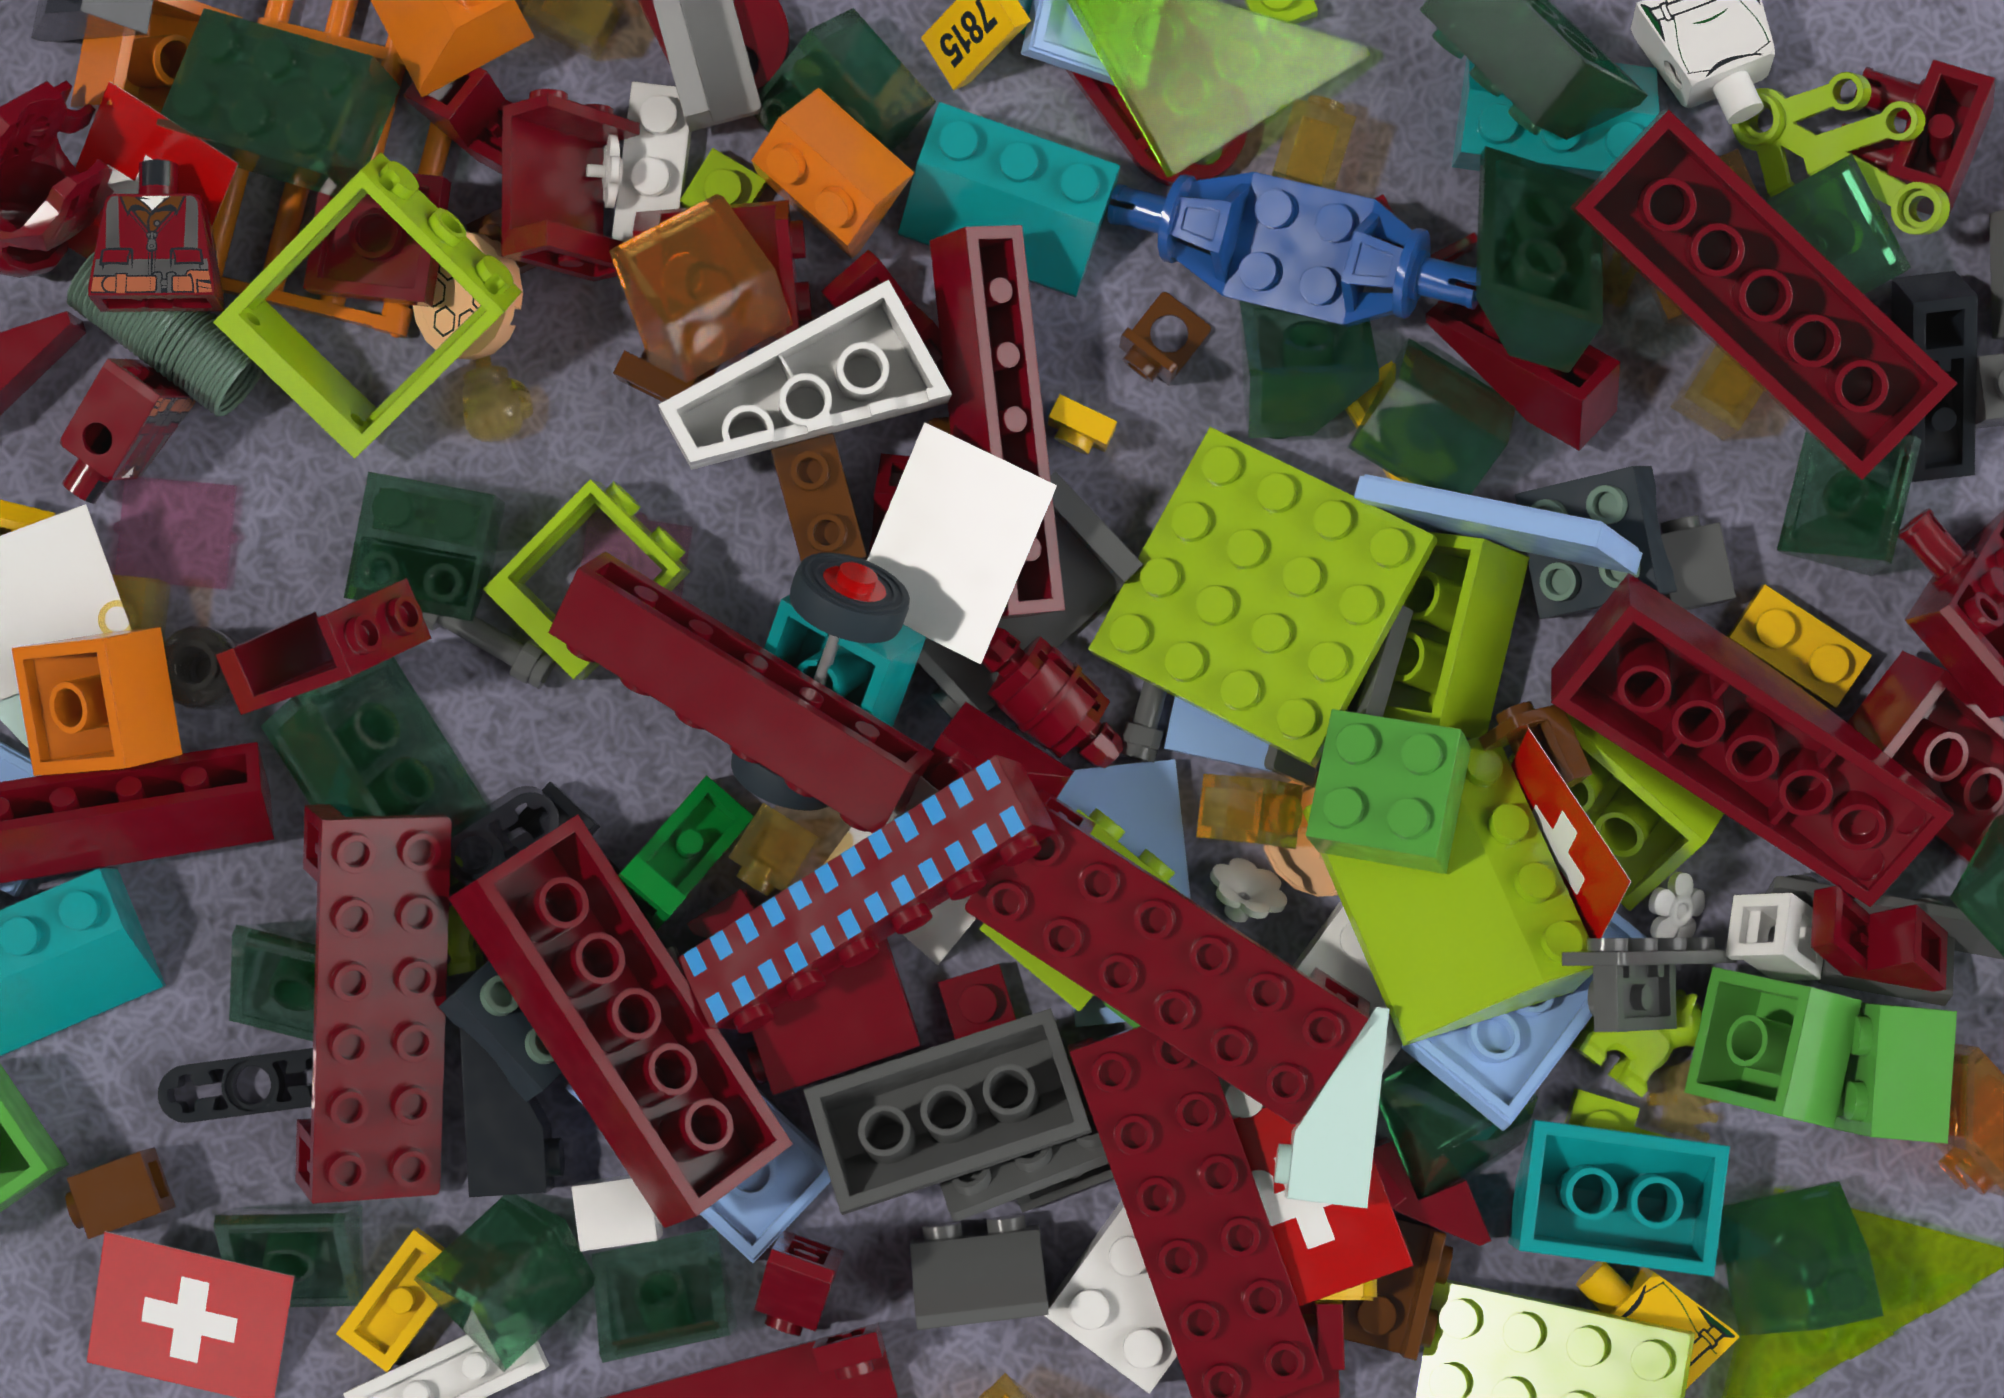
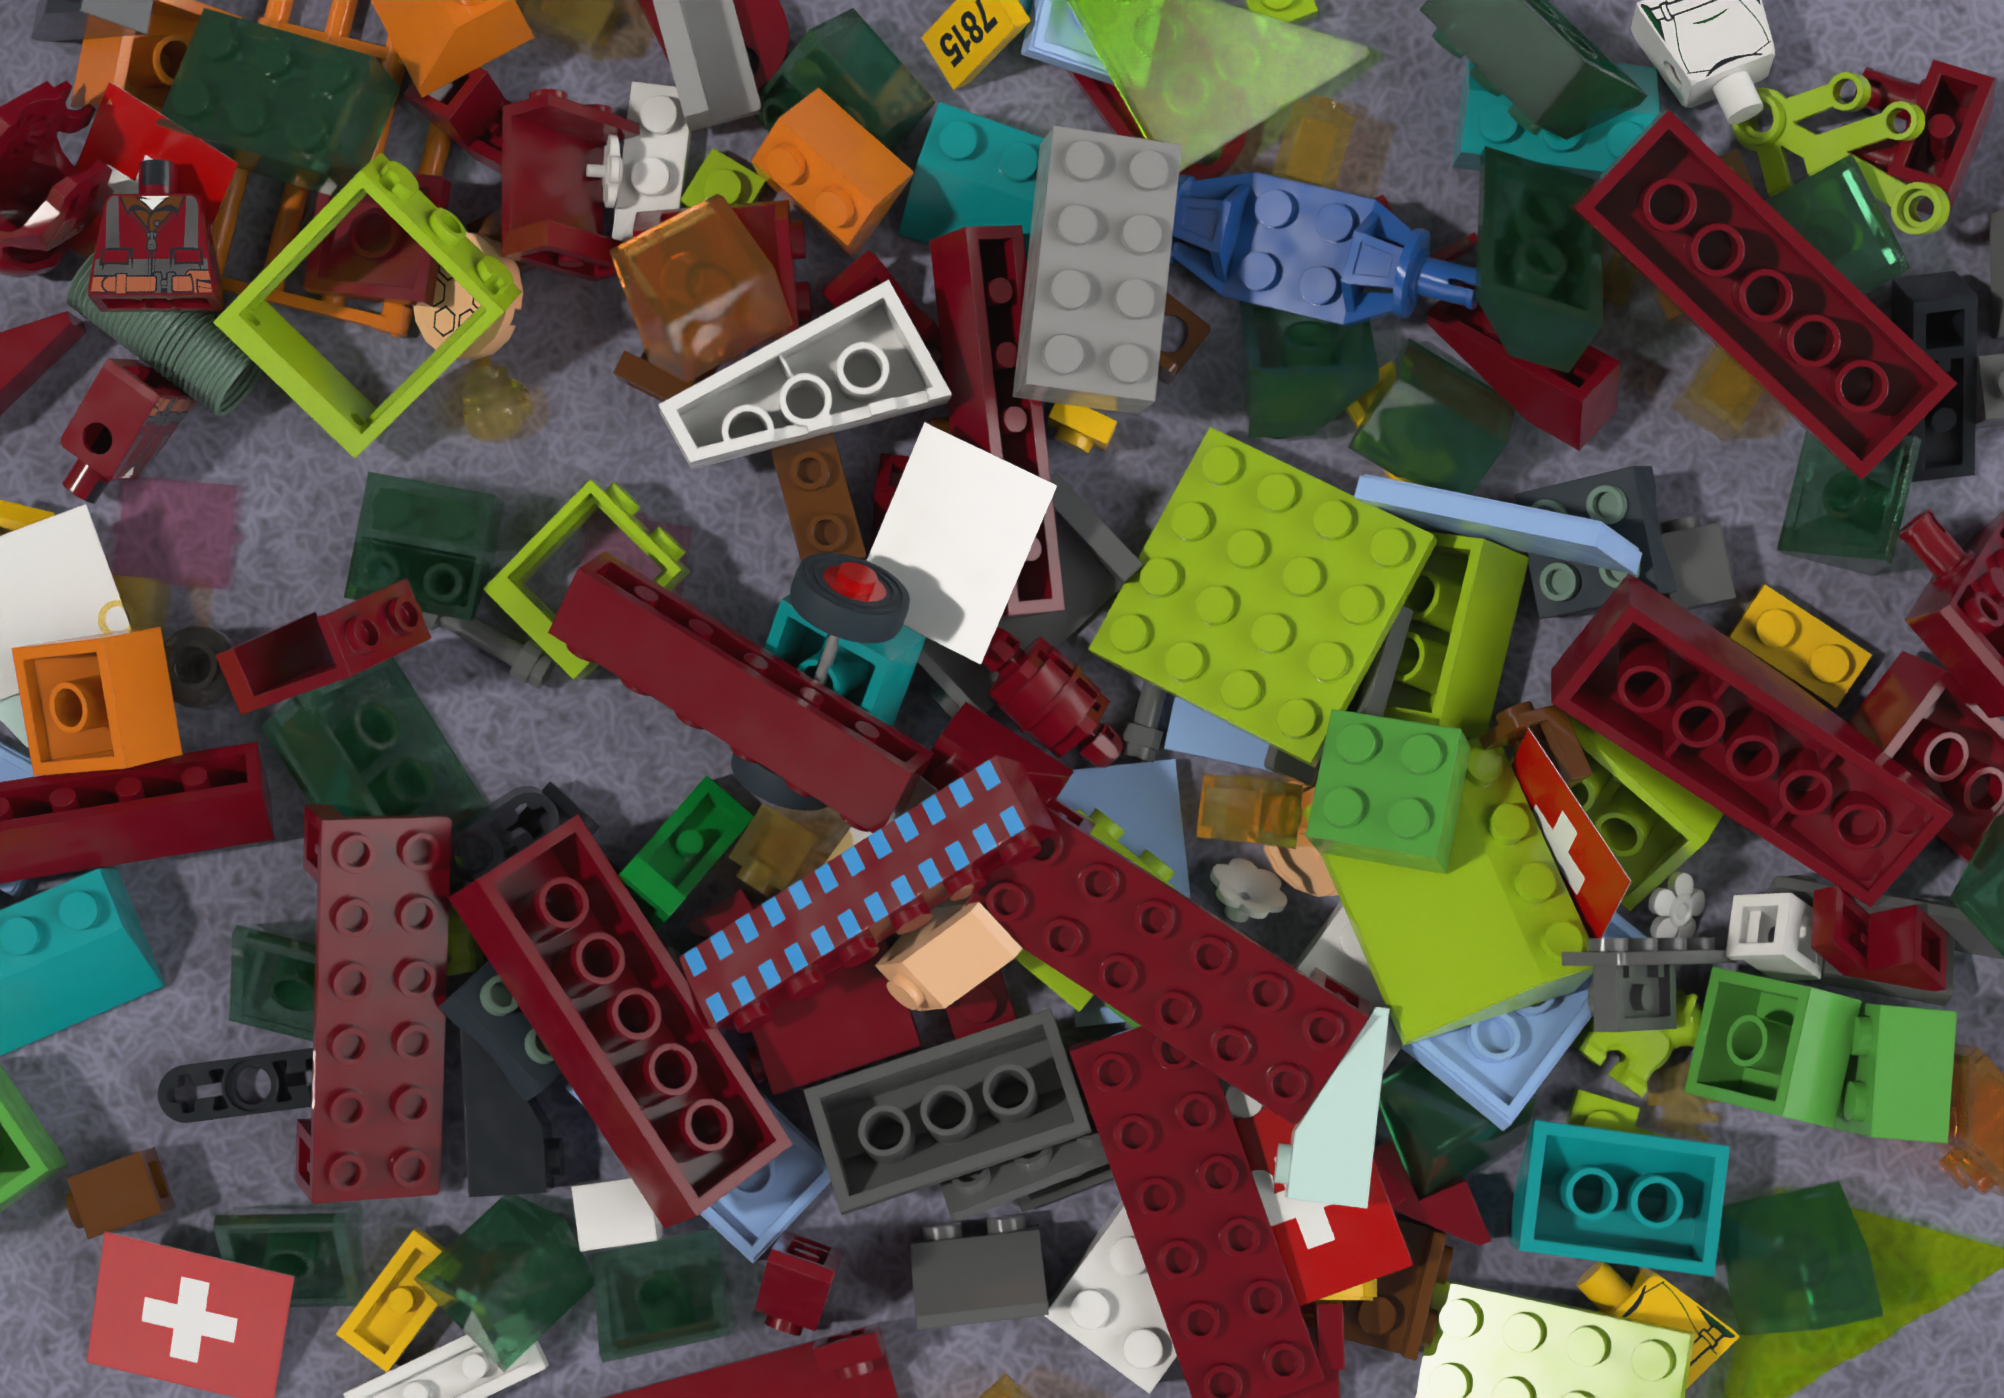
none -> light nougat slope [875,902,1022,1011]
none -> light grey brick [1013,126,1182,414]

